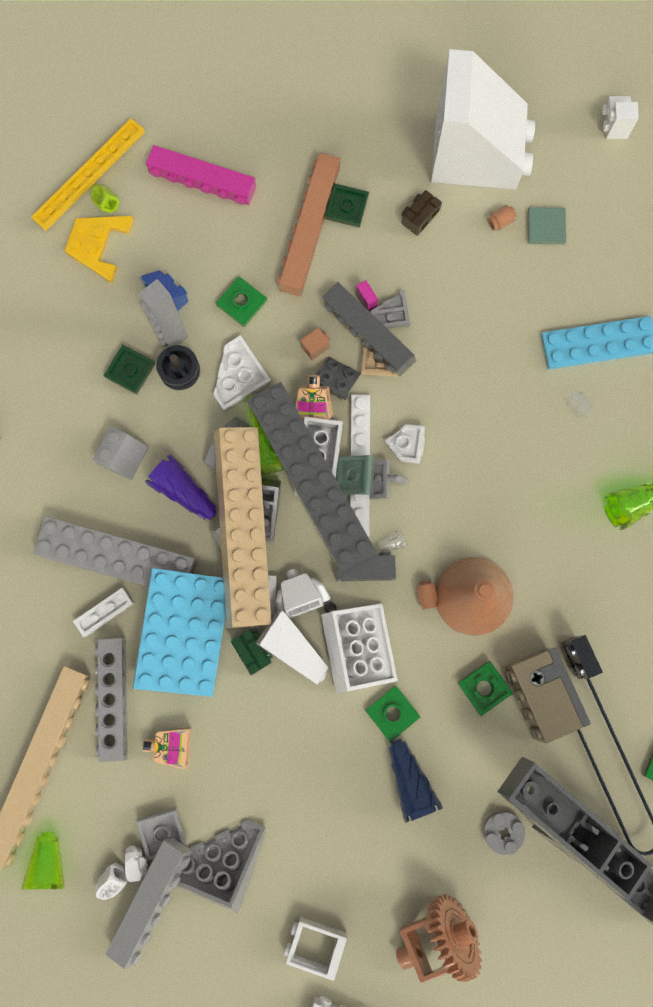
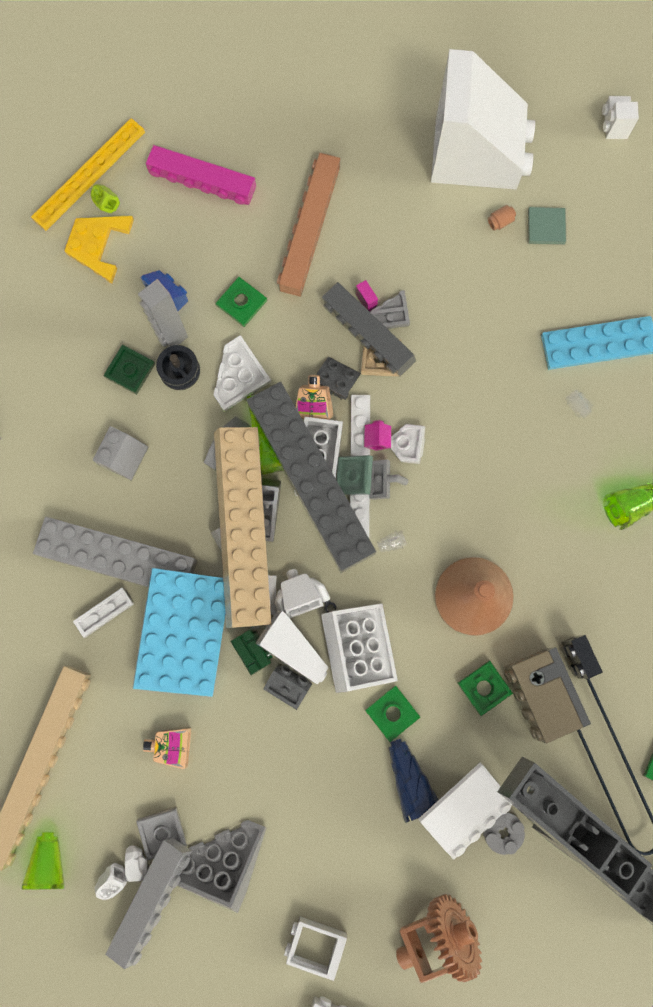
light grey brick [95,638,127,762] -> none
dark purple cone [145,454,217,520] -> none
nougat brick [300,328,330,360] -> none
dark green plate [325,183,369,228] -> none
dark grey brick [337,552,396,582] -> none
dark brown brick [401,190,442,236] -> none
nougat brick [416,580,438,610] -> none
none -> dark grey bracket [263,664,312,710]
none -> dark pink brick [364,420,391,451]
none -> white slope [418,762,512,860]

